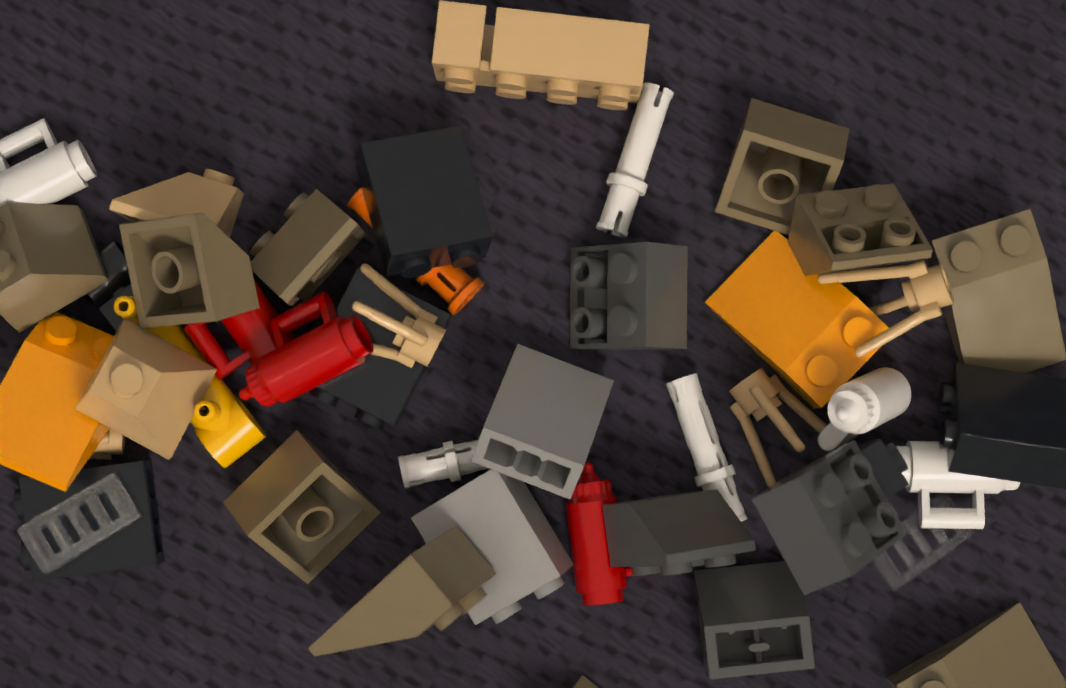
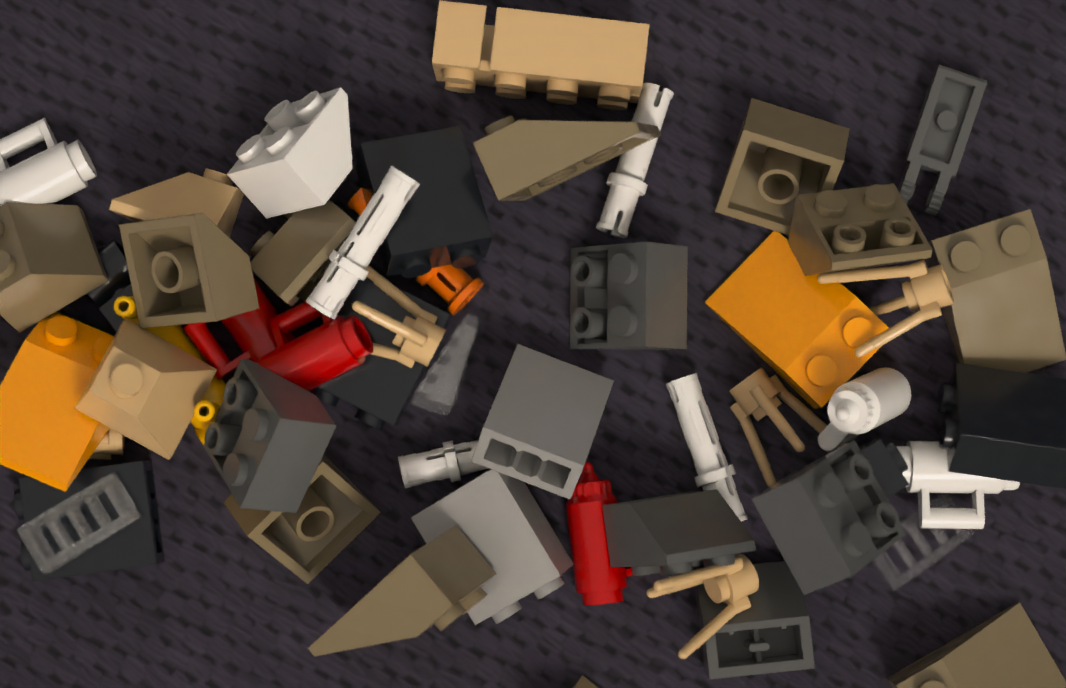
none -> dark grey slope [203,359,337,513]
none -> white slope [227,87,353,219]
none -> white pin [306,166,420,319]
none -> clear slope [409,314,481,417]
none -> dark tan slope [473,116,661,201]
none -> tan plant [646,553,759,659]
none -> dark grey hinge [898,65,987,216]

